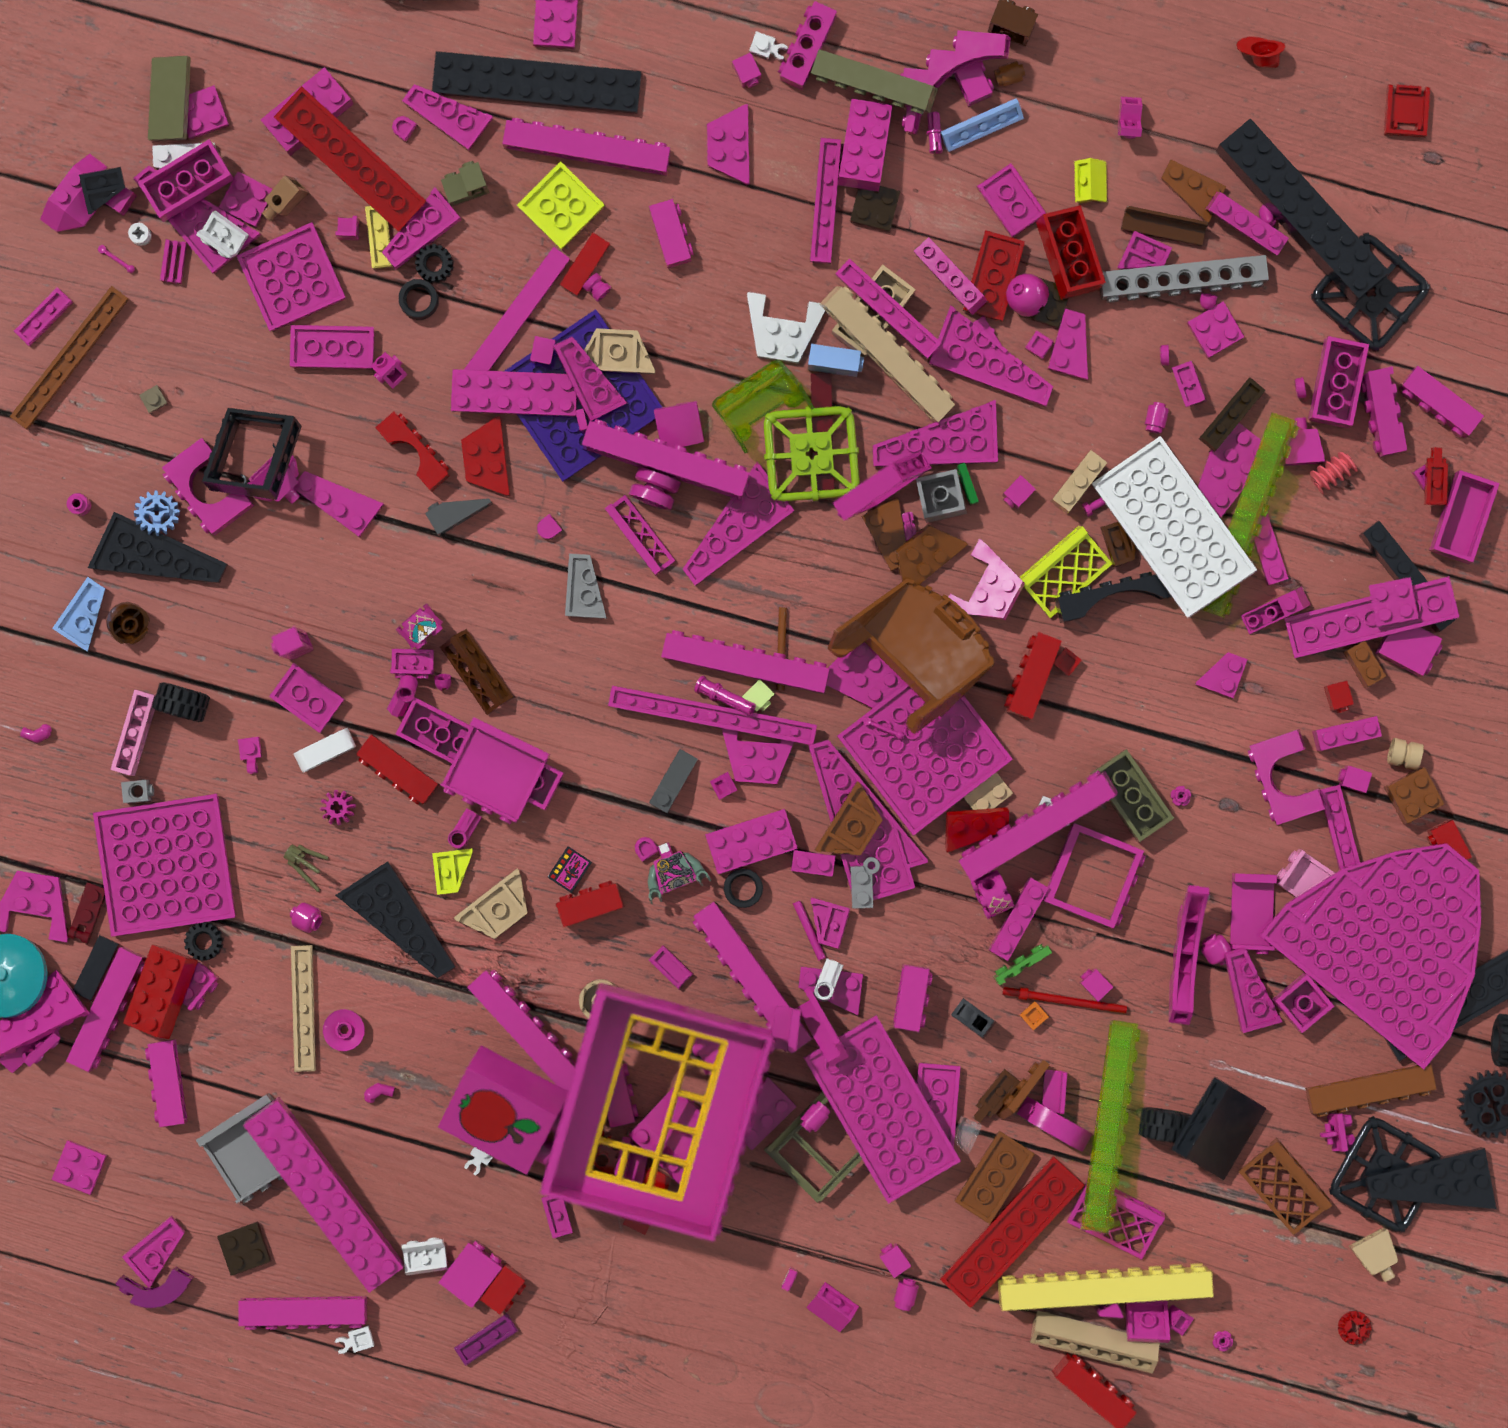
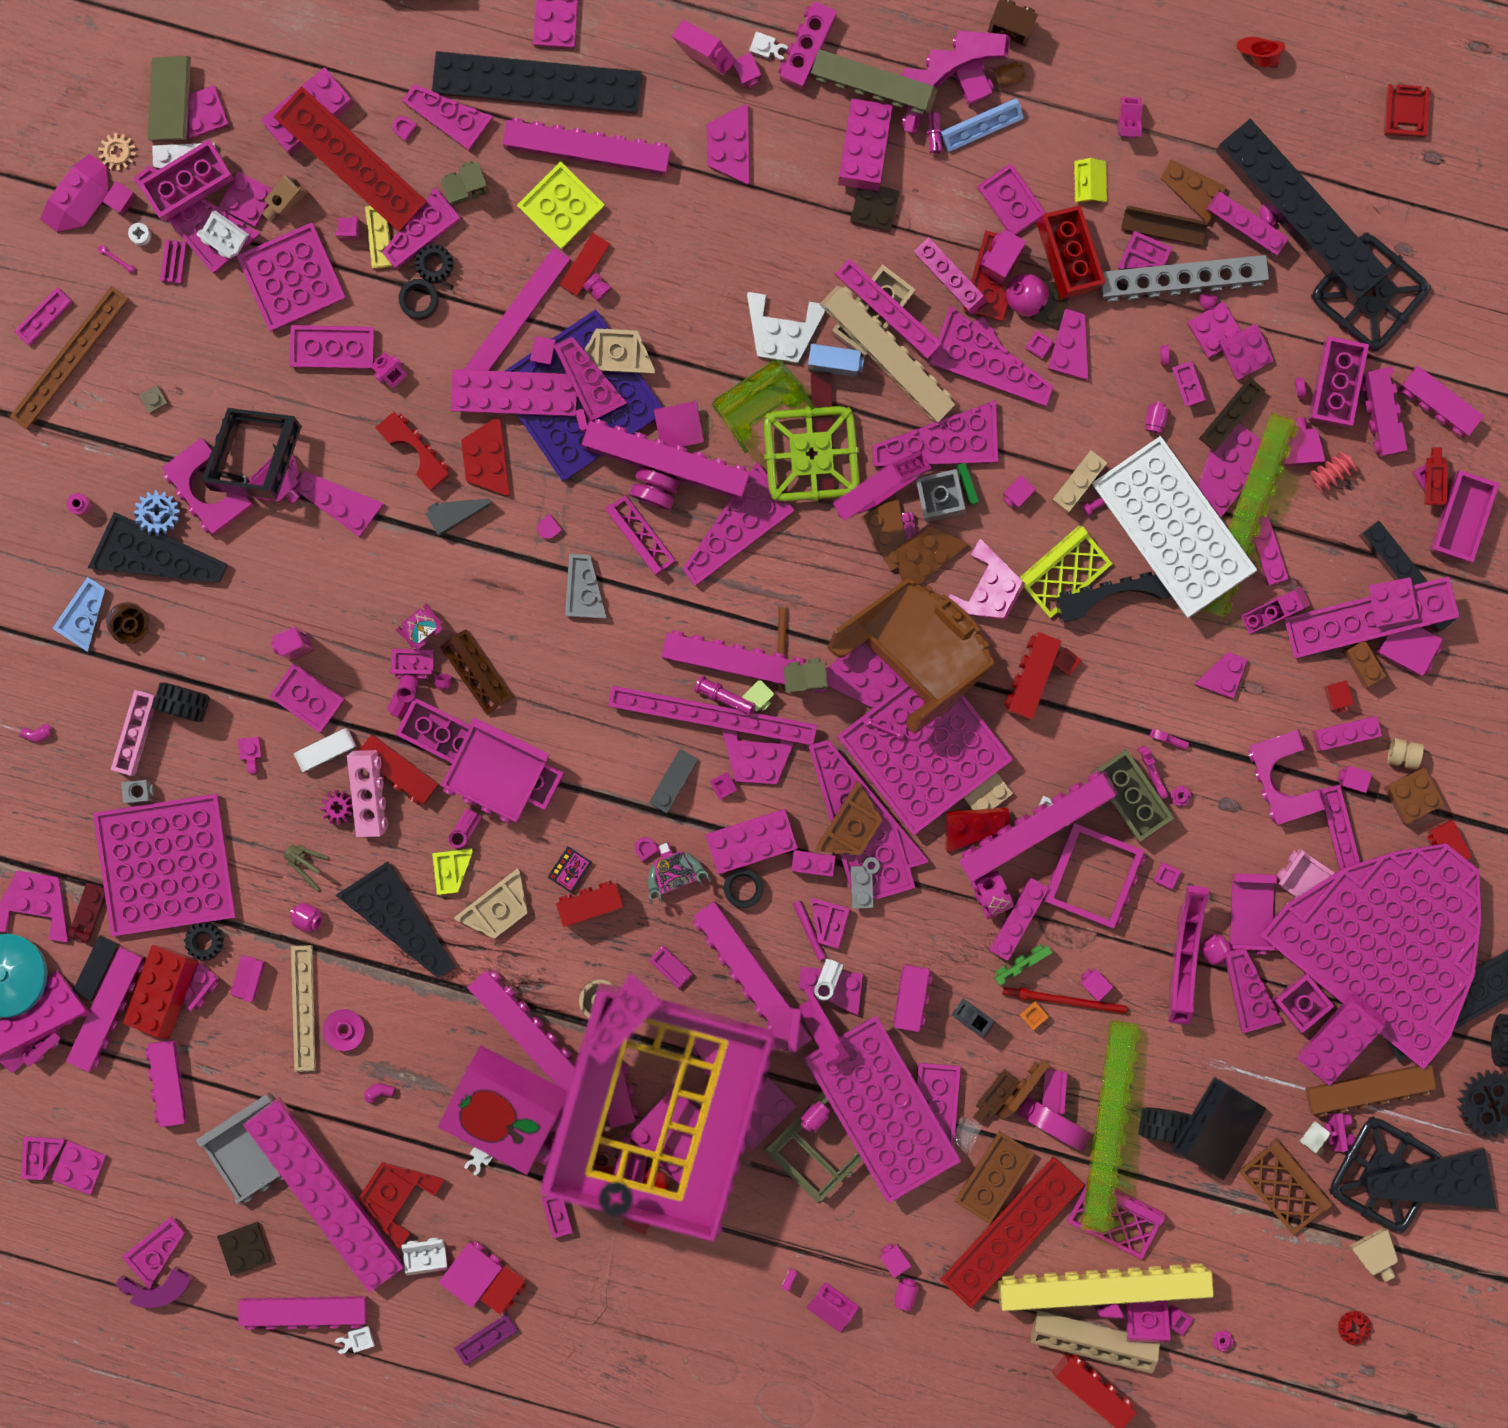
black wing [79,166,125,215] -> none
dark pink brick [649,199,694,268] -> none
dark pink plate [810,138,841,264] -> none
reddish brown wing [1100,522,1136,567] -> none
none -> dark pink wing [21,1136,66,1180]
none -> light nougat gear [98,133,136,170]
none -> dark pink panel [230,955,266,1003]
none -> bright pink brick [347,750,388,837]
none -> red wing [358,1162,445,1249]
none -> dark pink wing [586,972,662,1064]
none -> black gear [599,1181,633,1216]
none -> dark pink brick [672,19,735,76]
none -> olive brick [783,658,828,693]
none -> dark pink brick [980,229,1026,284]
none -> dark pink bar [1137,745,1168,800]
none -> dark pink bar [1149,729,1189,750]
none -> dark pink tile [1153,862,1182,890]
none -> dark pink plate [1219,323,1274,380]
none -> dark pink brick [1297,992,1386,1086]
none -> panel [1300,1121,1331,1157]

